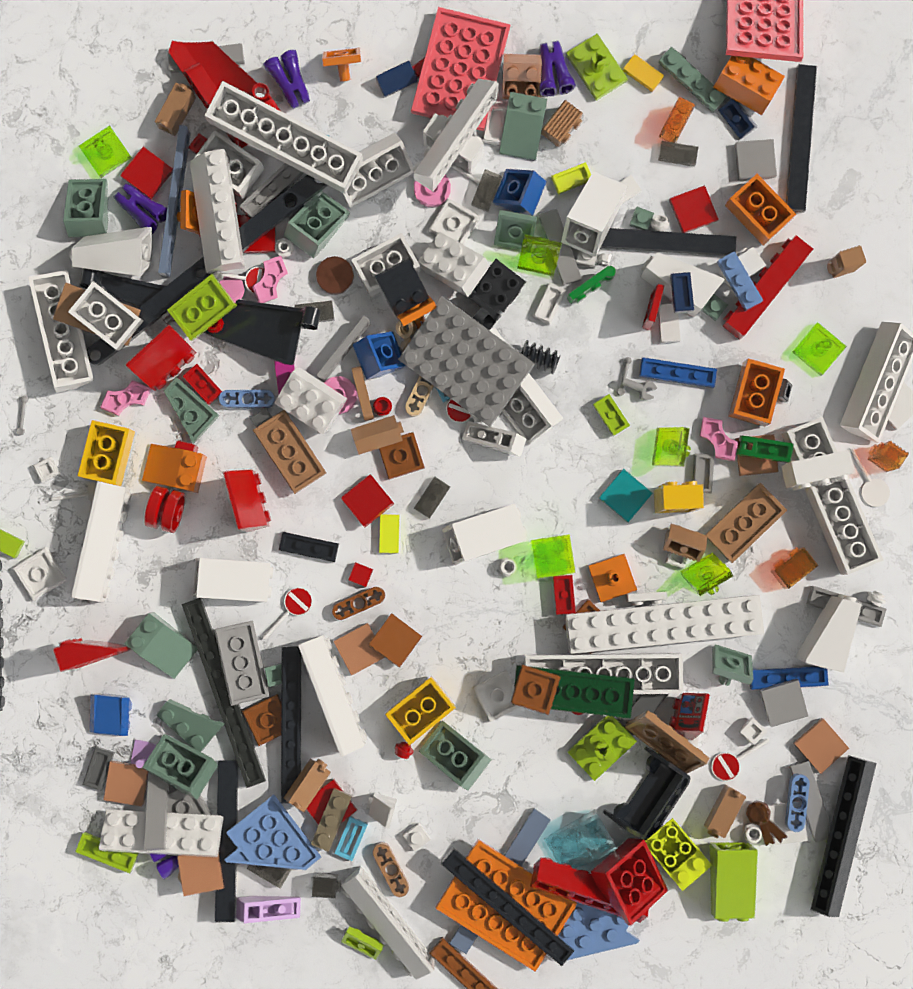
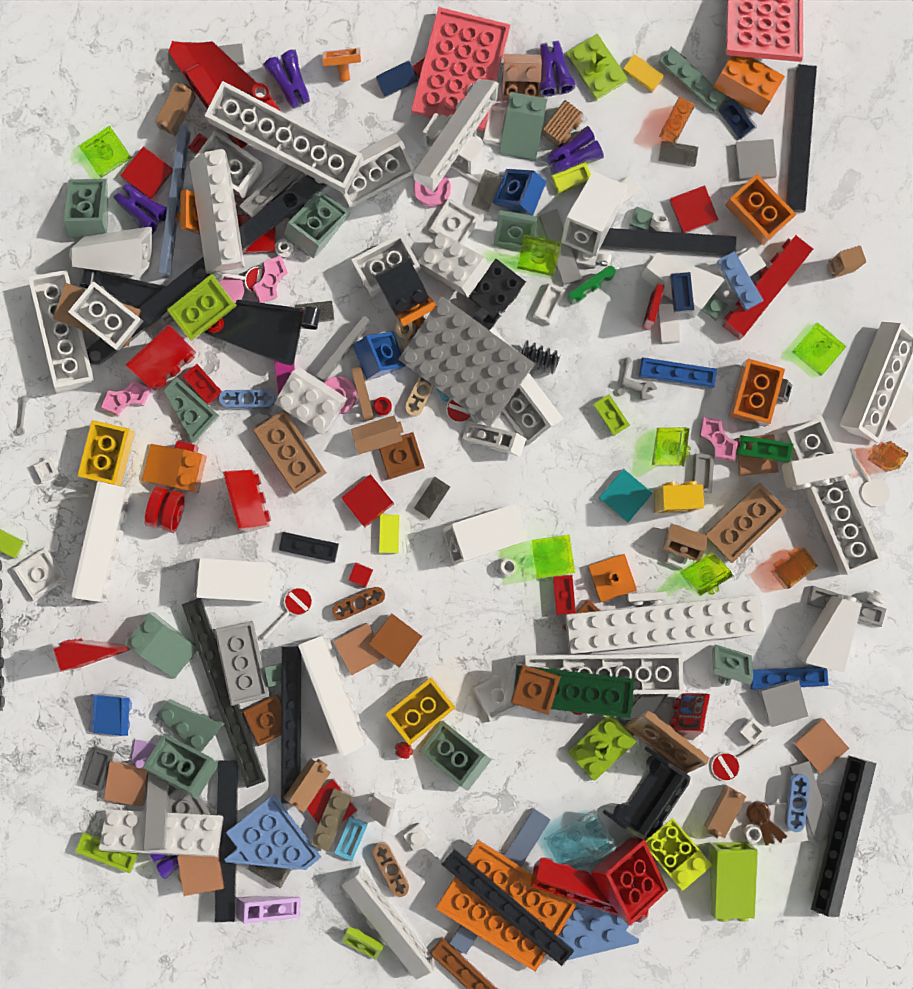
clear smoke brick [312,872,342,898] -> none
copper tile [316,256,354,295] -> none
none -> dark purple piece [546,126,604,174]

